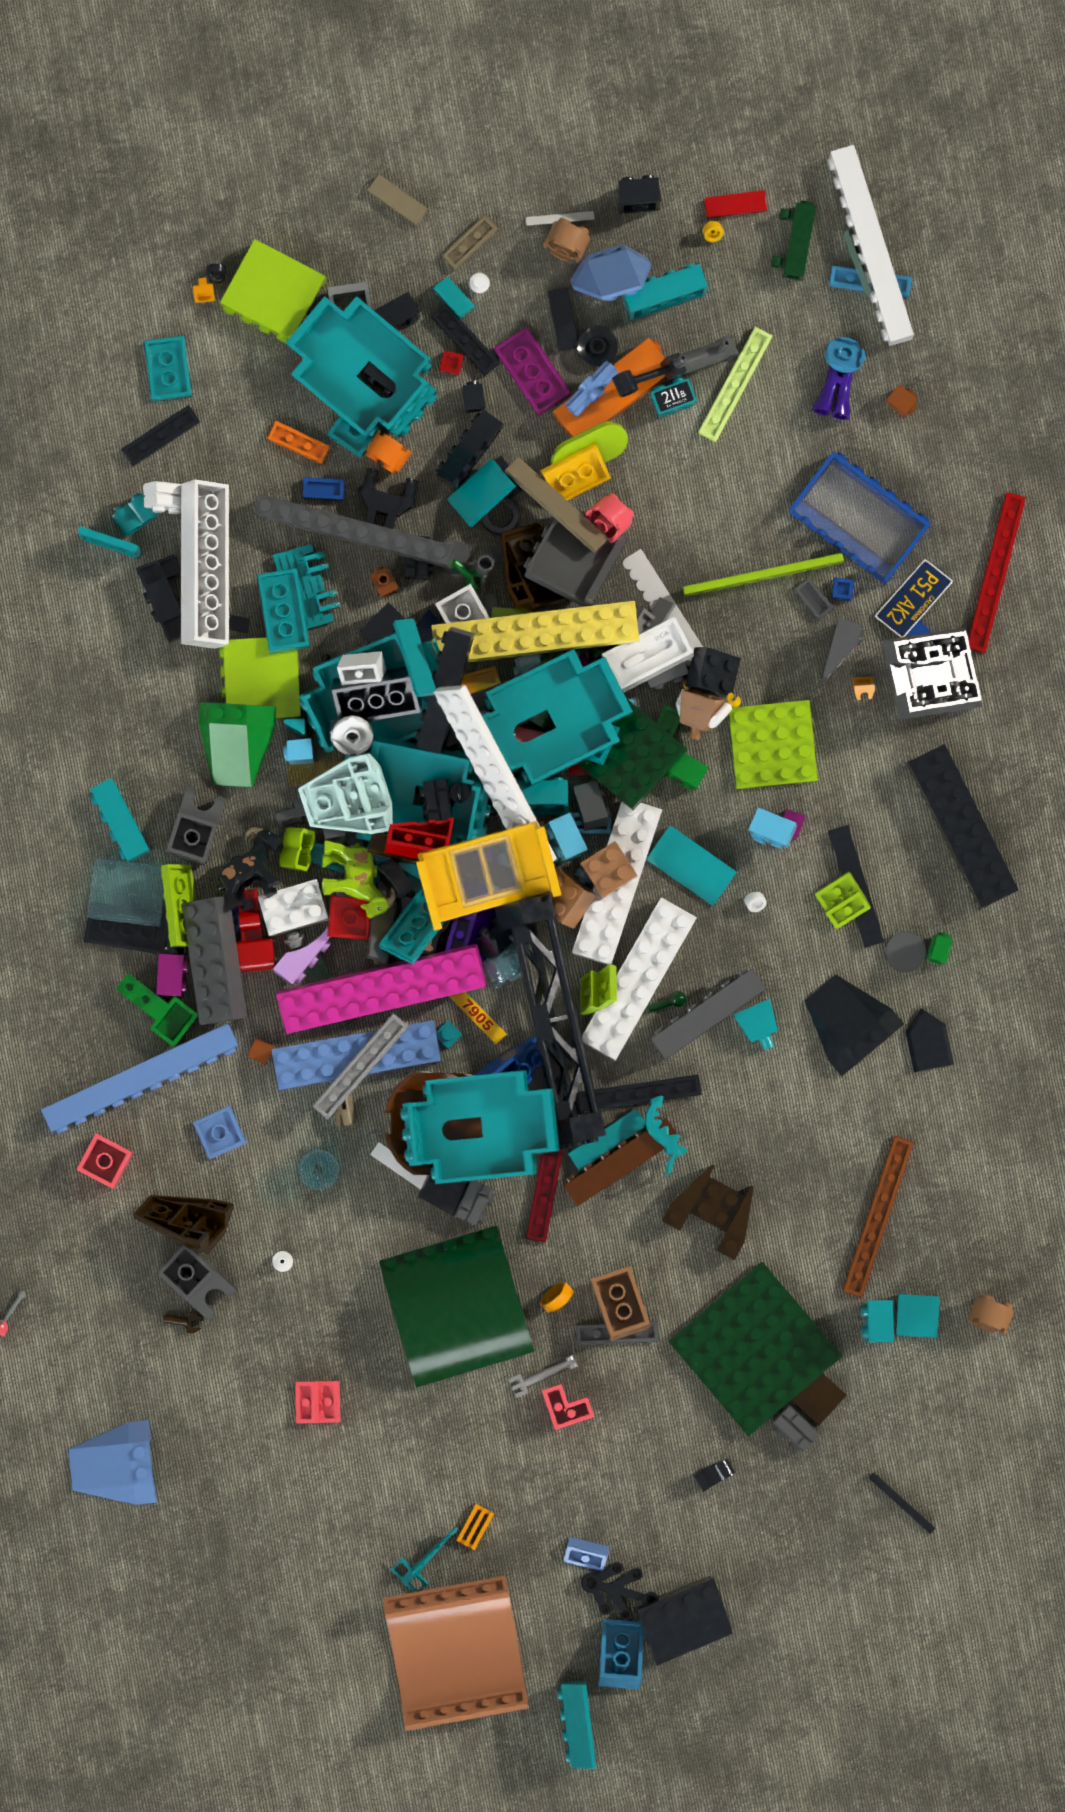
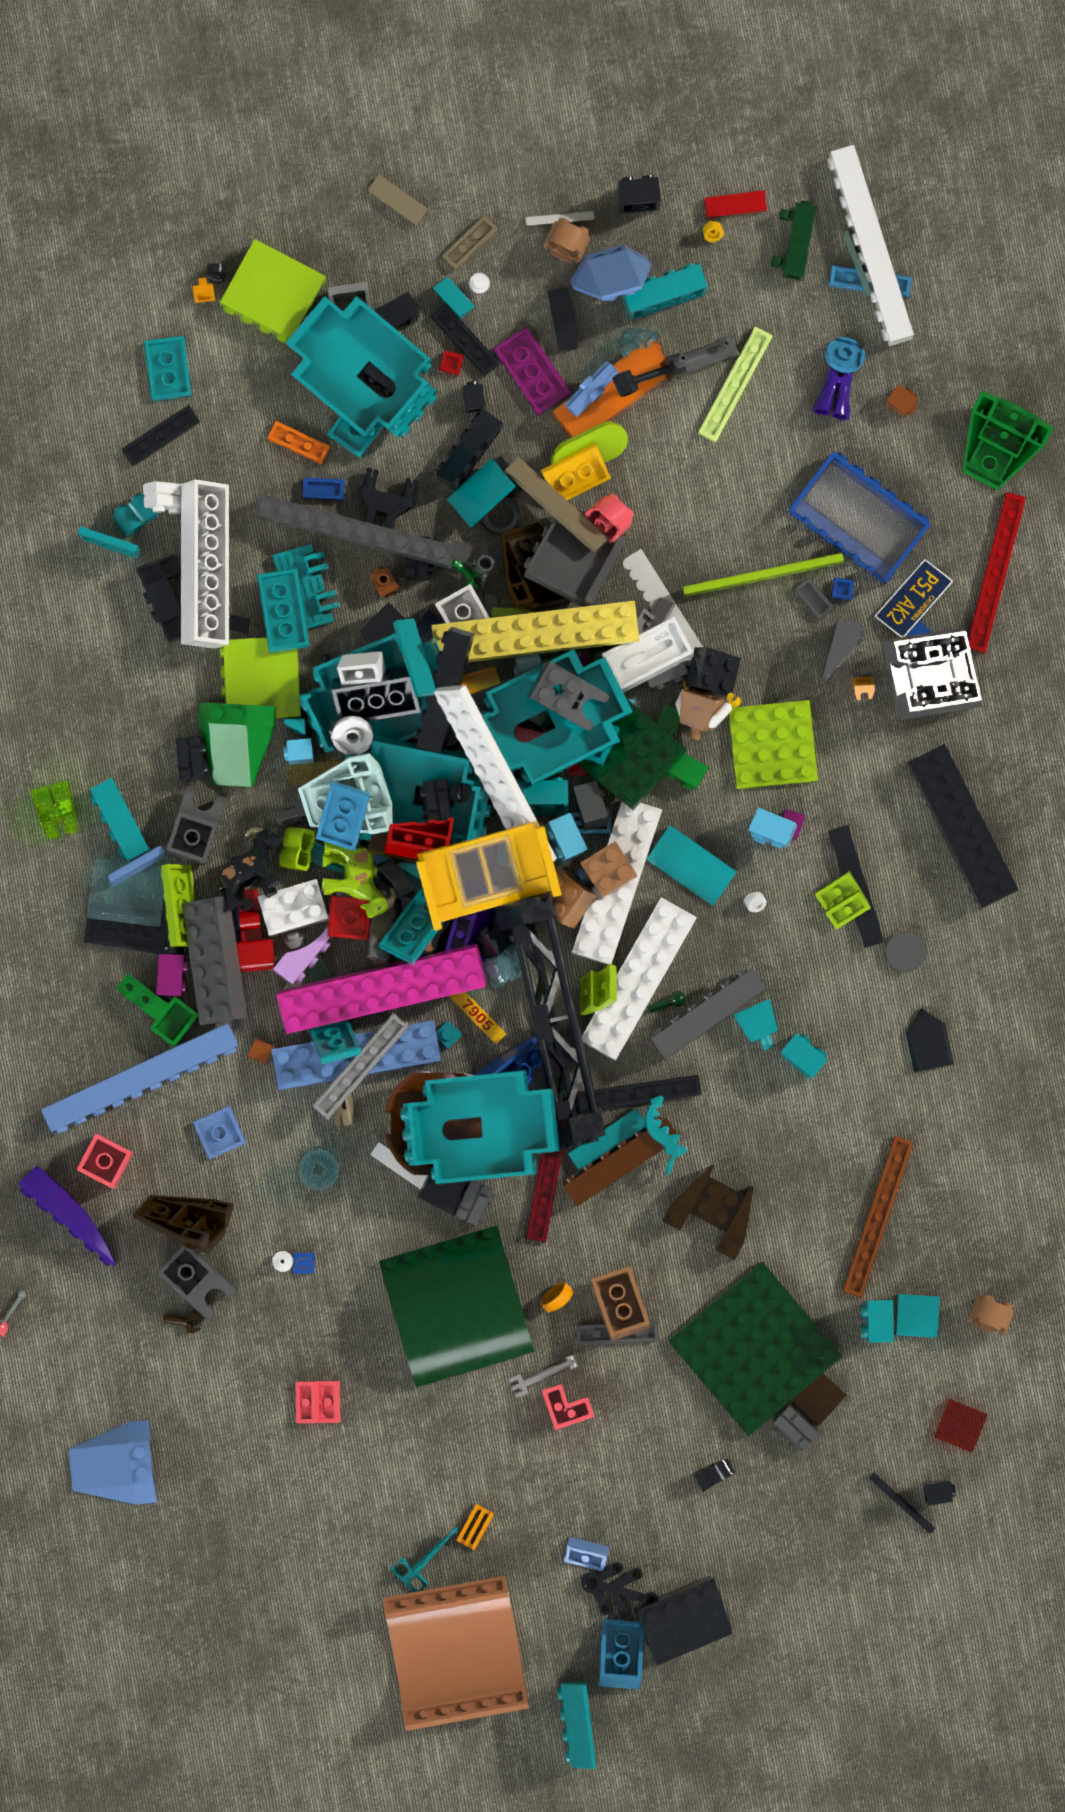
orange brick [365,430,412,474] -> none
black dish [578,326,618,366] -> none
brick [650,378,697,419] -> none
black wedge [805,975,904,1077] -> none
green brick [925,932,953,966] -> none
none -> dark purple wedge [18,1166,117,1267]
none -> clear neon green hips [30,780,79,840]
none -> medium blue tile [108,846,166,887]
none -> black brick [175,737,209,782]
none -> blue tile [293,1253,314,1274]
none -> teal tile [308,1020,362,1064]
none -> dark azure tile [316,781,371,851]
none -> dark grey brick [527,660,609,731]
none -> clear light blue plate [617,328,660,357]
none -> teal brick [779,1033,828,1080]
none -> black brick [922,1479,956,1506]
none -> clear red tile [934,1399,988,1453]
none -> green wedge [962,390,1054,490]

